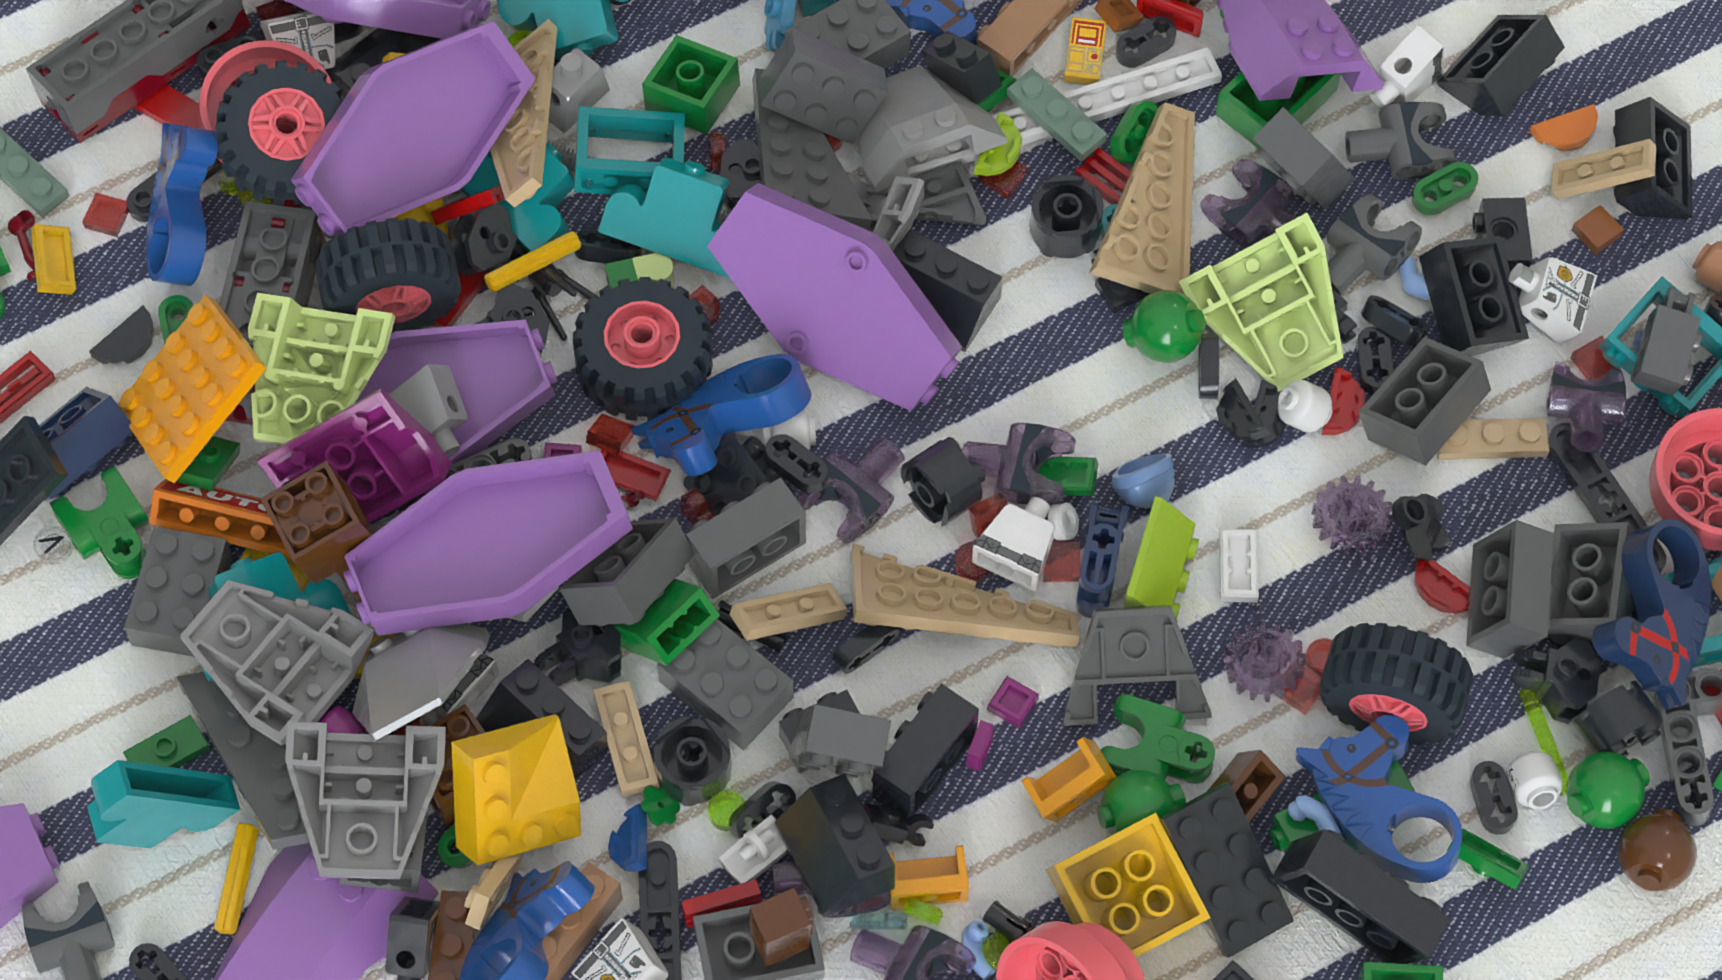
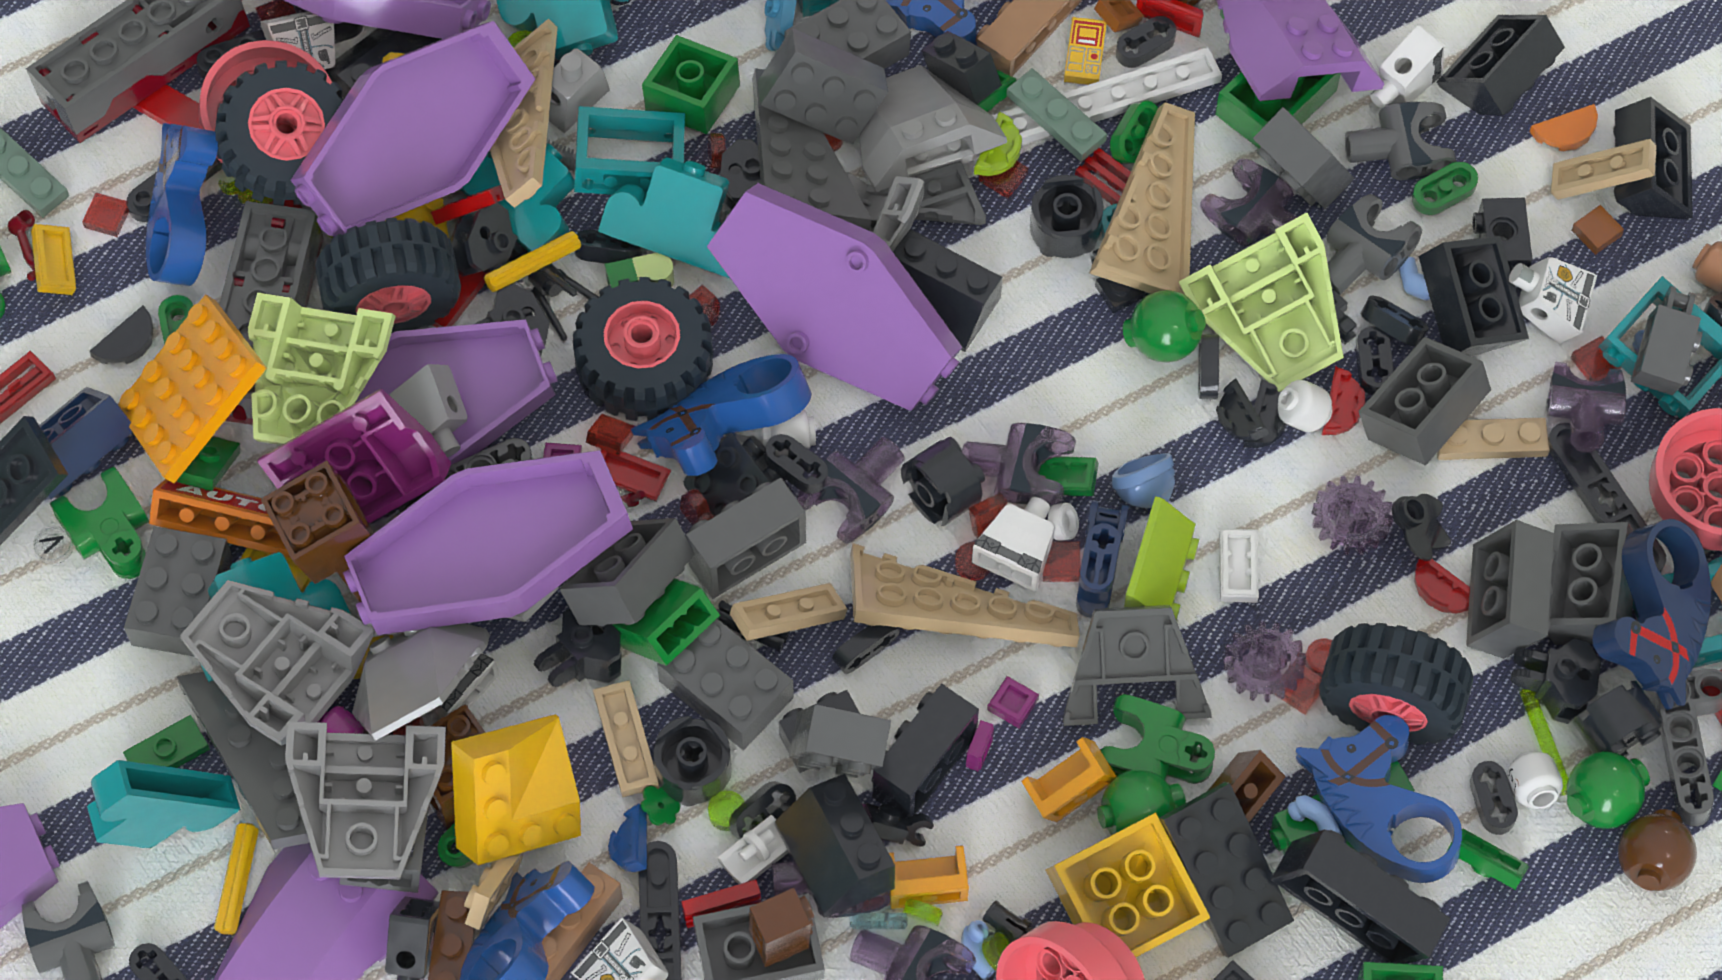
black slope [476,659,607,780] -> none

